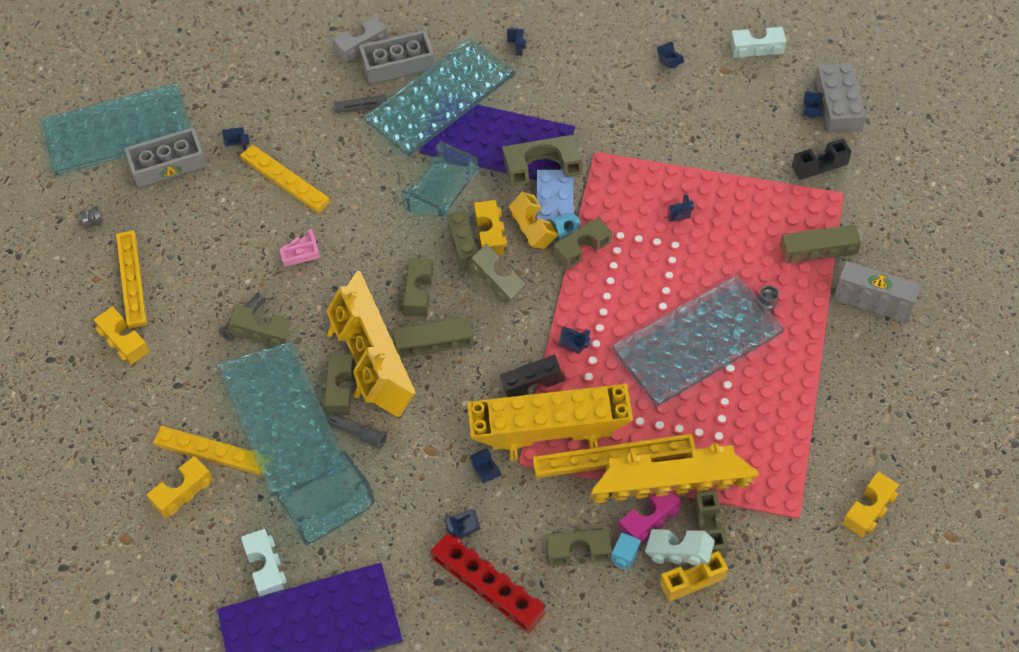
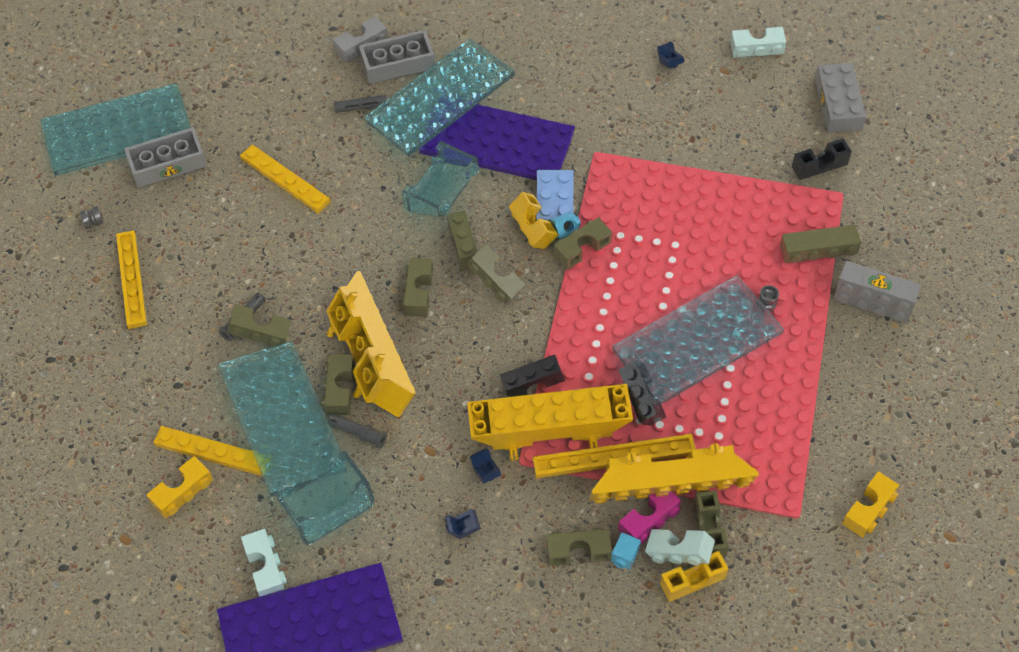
yellow arch [93,306,149,365] -> none
dark blue bracket [222,127,250,151] -> none
bright pink wing [279,229,320,267] -> none
olive brick [393,317,474,358] -> none
red brick [431,533,545,634] -> none
yellow arch [474,200,507,256] -> none
olive arch [502,135,583,186] -> none
dark blue bracket [507,28,527,56] -> none
dark blue bracket [558,326,591,354] -> none
dark blue bracket [667,194,694,222] -> none
dark blue bracket [802,91,822,118] -> none
none -> black arch [619,361,666,426]

